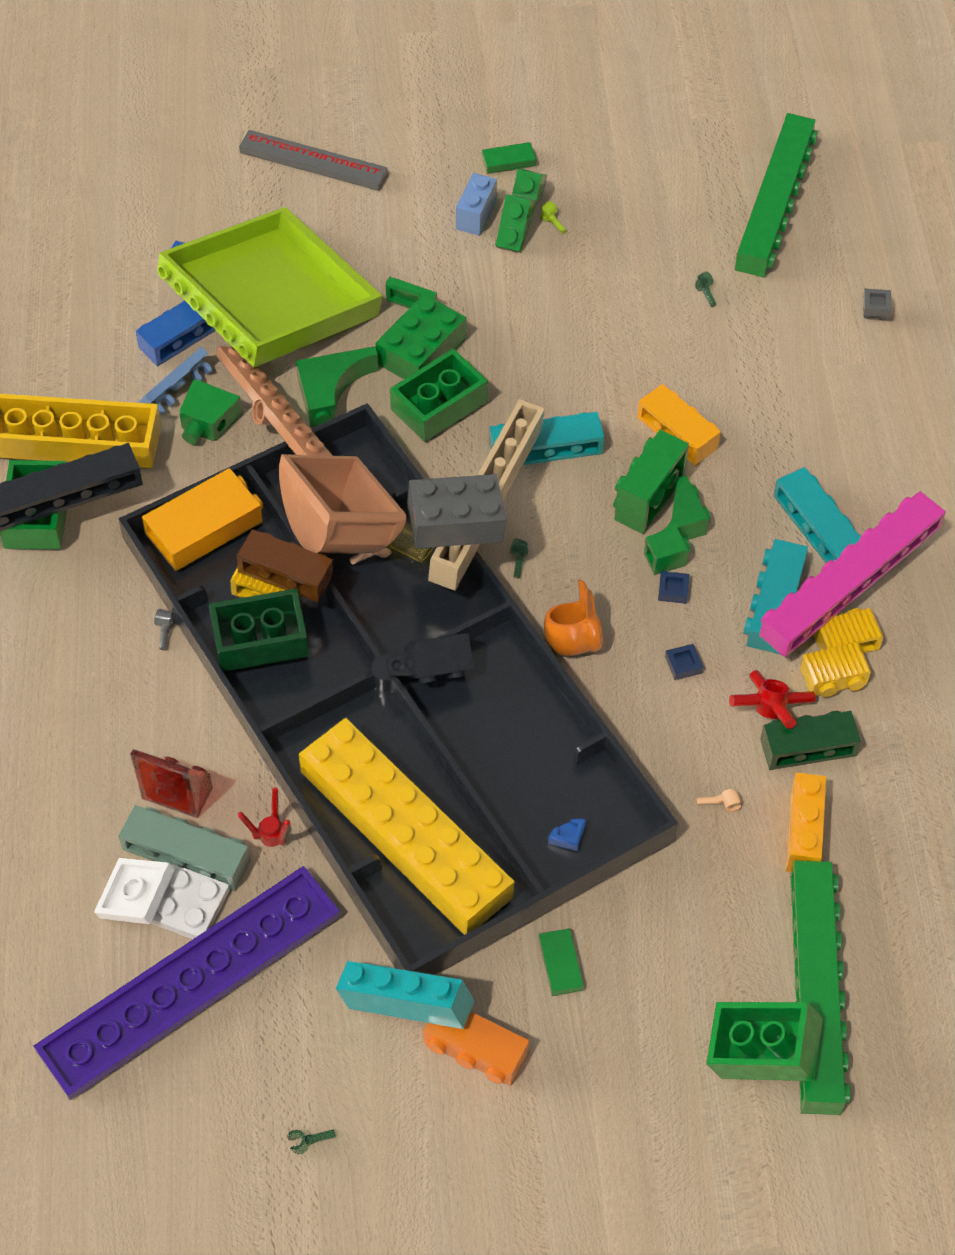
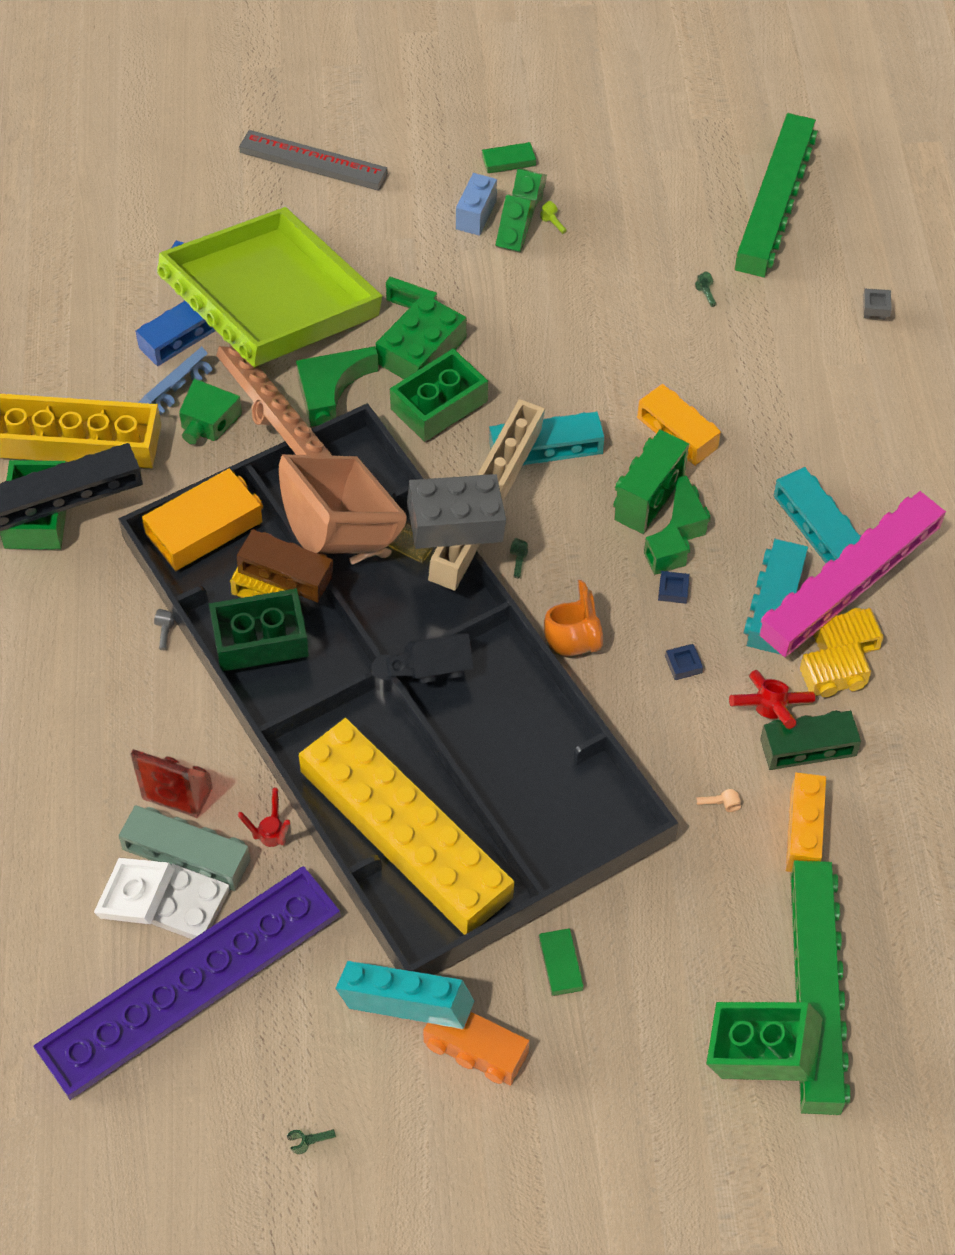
blue tile [548,819,587,851] -> none

